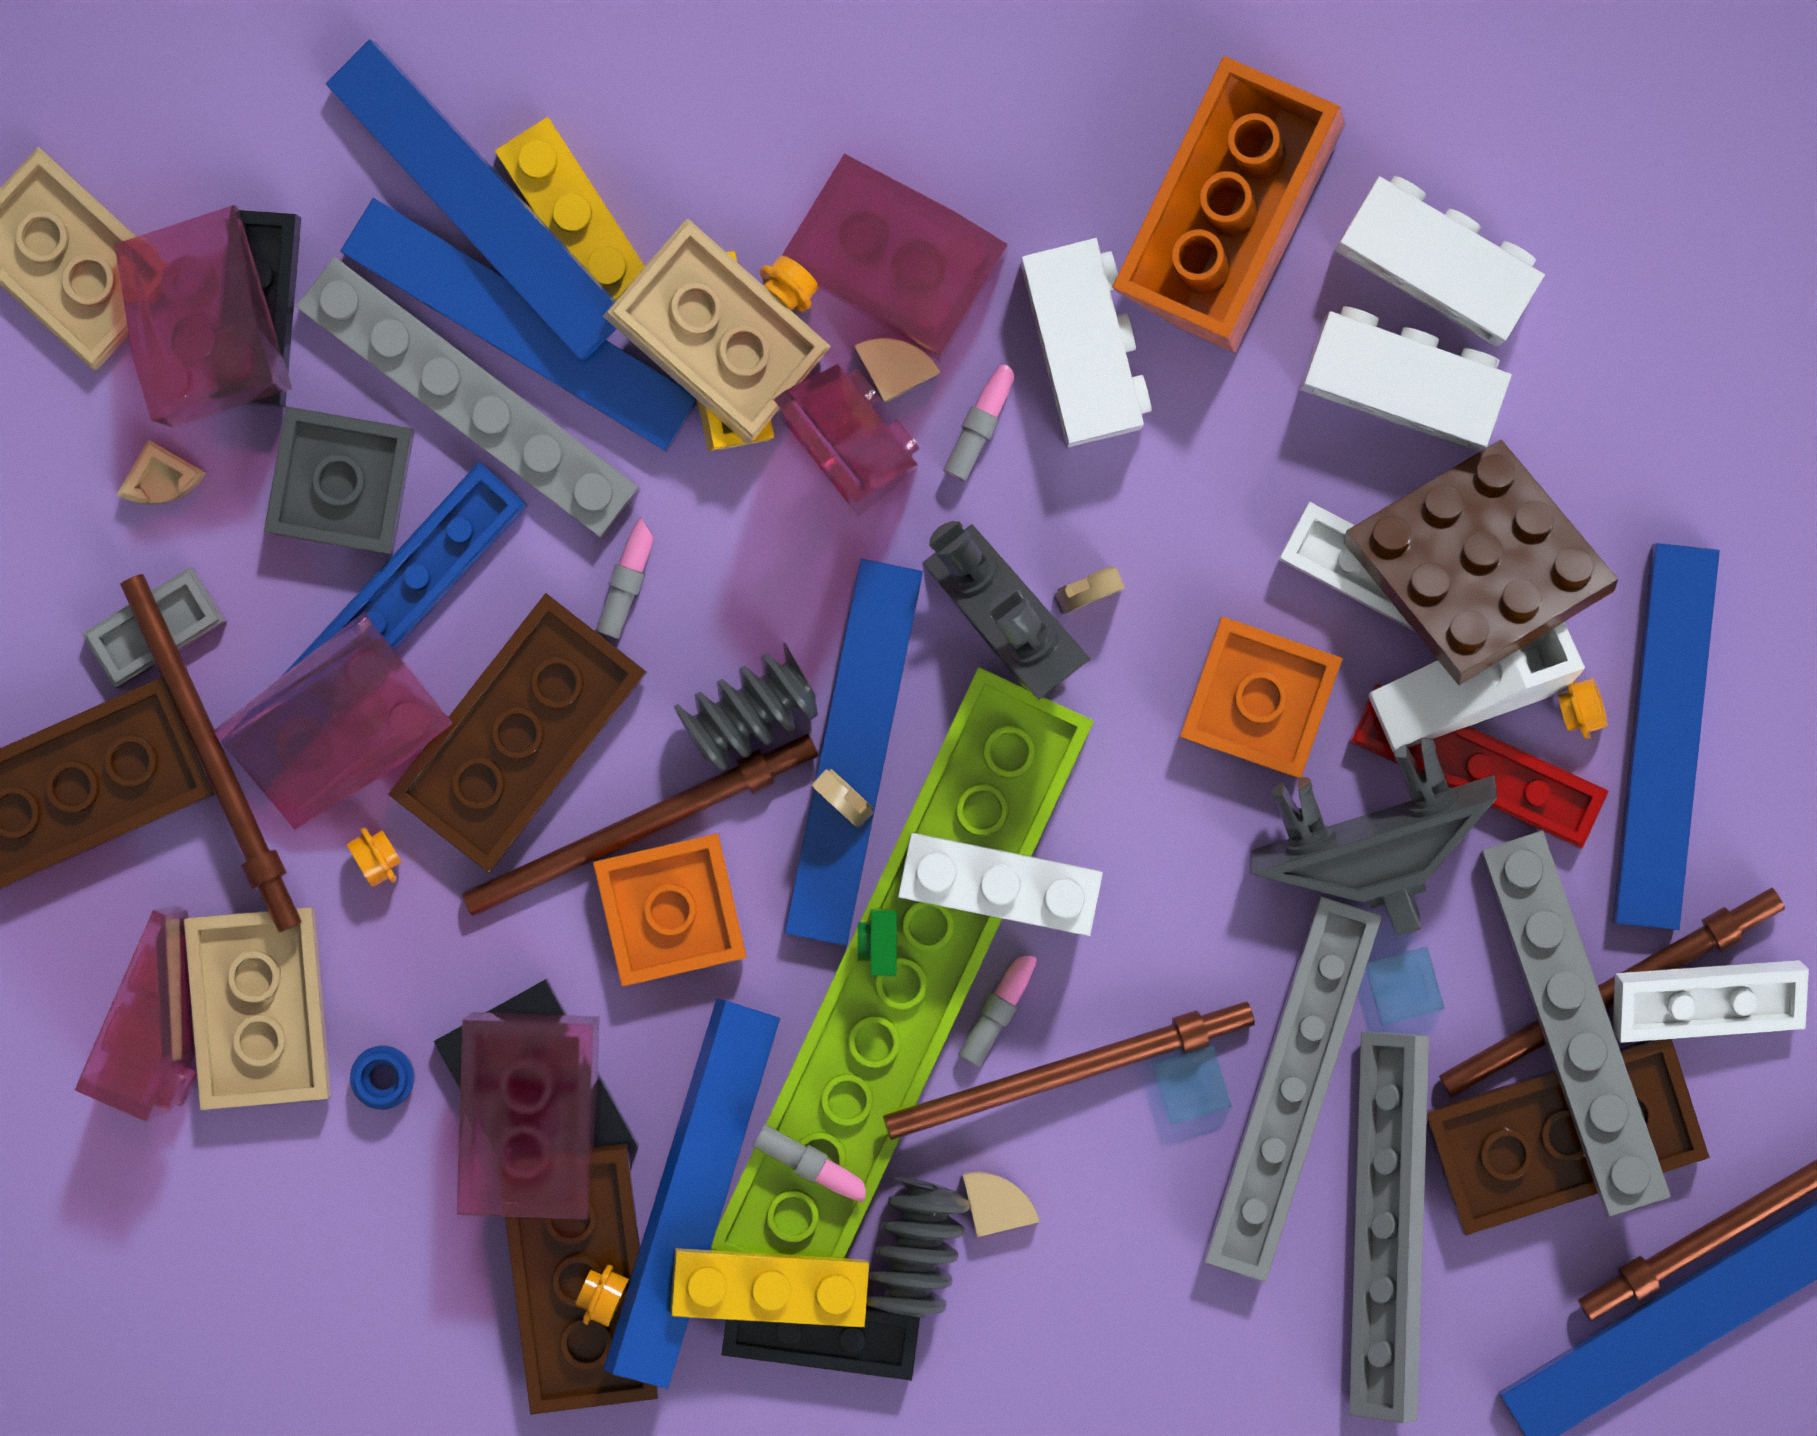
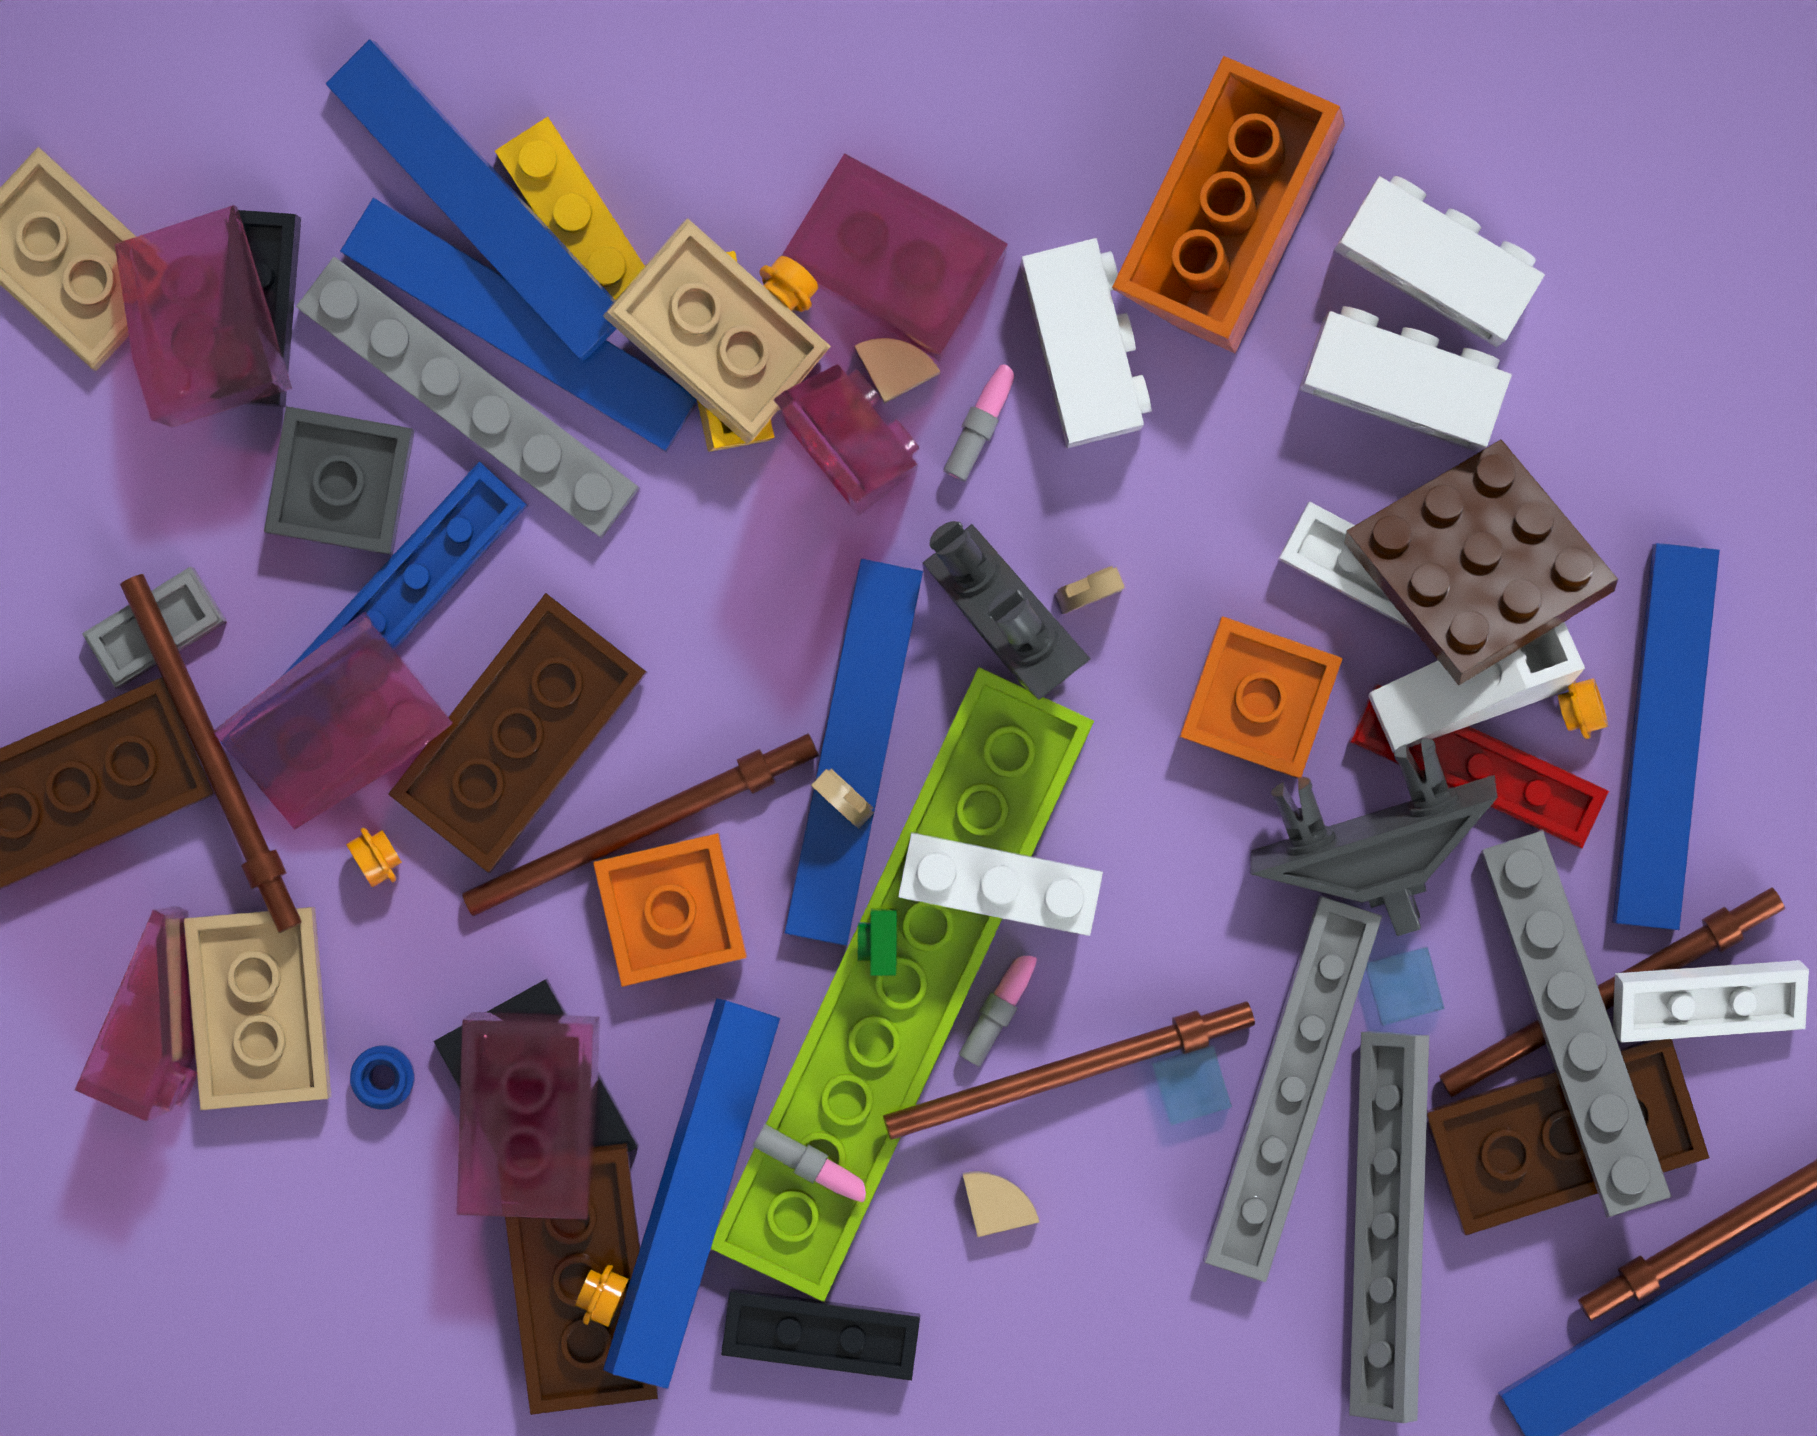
tan tile [117,440,207,505] -> none
light grey piece [595,517,654,639] -> none
yellow plate [670,1248,869,1327] -> none
dark grey piece [674,642,818,771] -> none
dark grey piece [866,1176,970,1318] -> none

